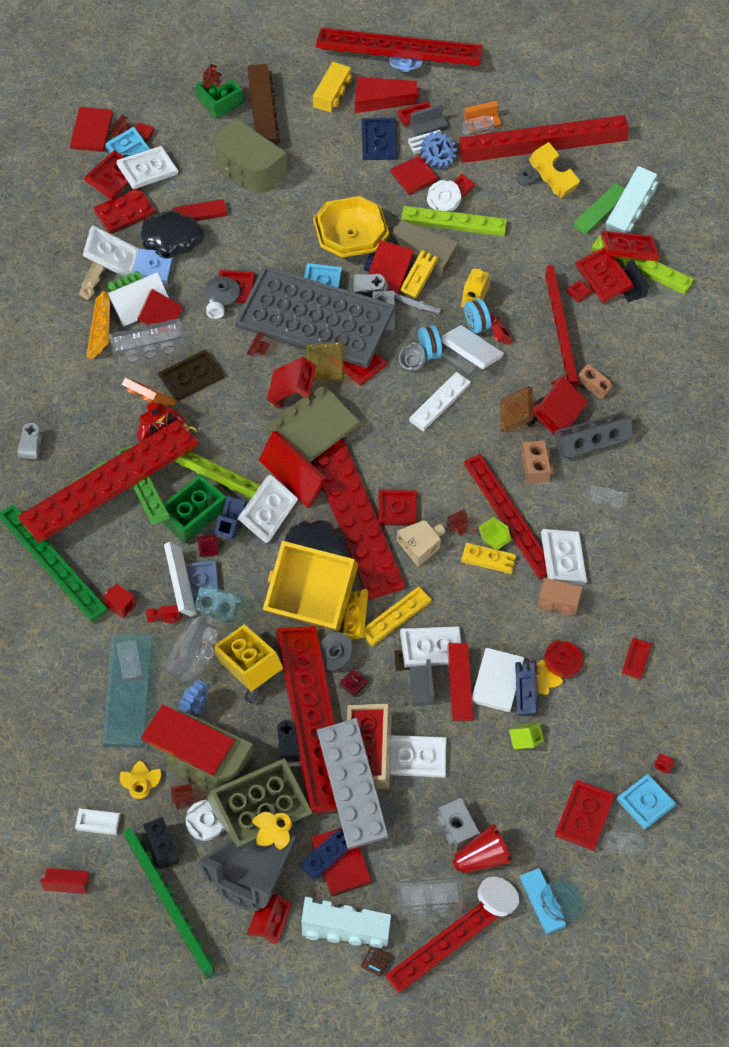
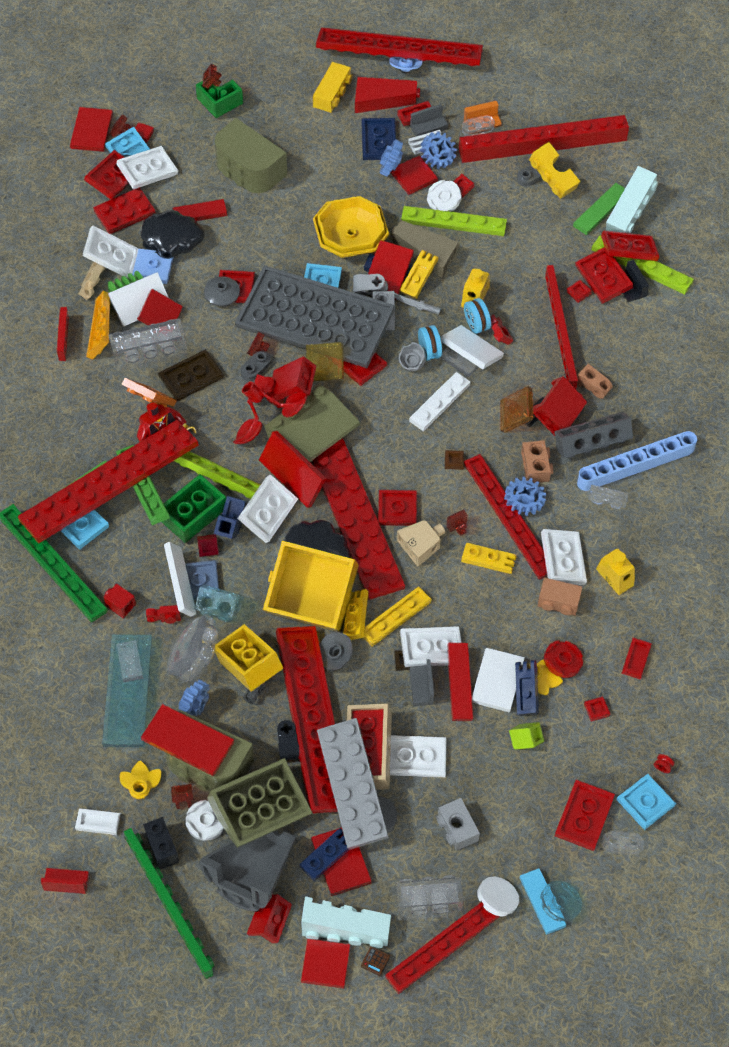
light grey piece [18,423,41,460] -> none
white tile [206,302,224,319] -> none
reddish brown brick [248,64,280,146] -> none
yellow plate [252,812,292,850] -> none
dark red tile [339,669,368,697] -> none
red cone [452,823,513,874] -> none
lime panel [479,517,511,550] -> none
none -> red tile [57,307,69,361]
none -> medium azure plate [60,510,109,550]
none -> red plant [233,374,308,444]
none -> dark grey plate [240,351,271,381]
none -> red tile [301,939,350,989]
none -> medium blue gear [379,139,403,177]
none -> reddish brown tile [445,450,464,470]
none -> medium blue gear [504,477,546,516]
none -> light blue beam [577,431,697,491]
none -> red tile [584,696,610,722]
none -> yellow torso [596,549,635,595]

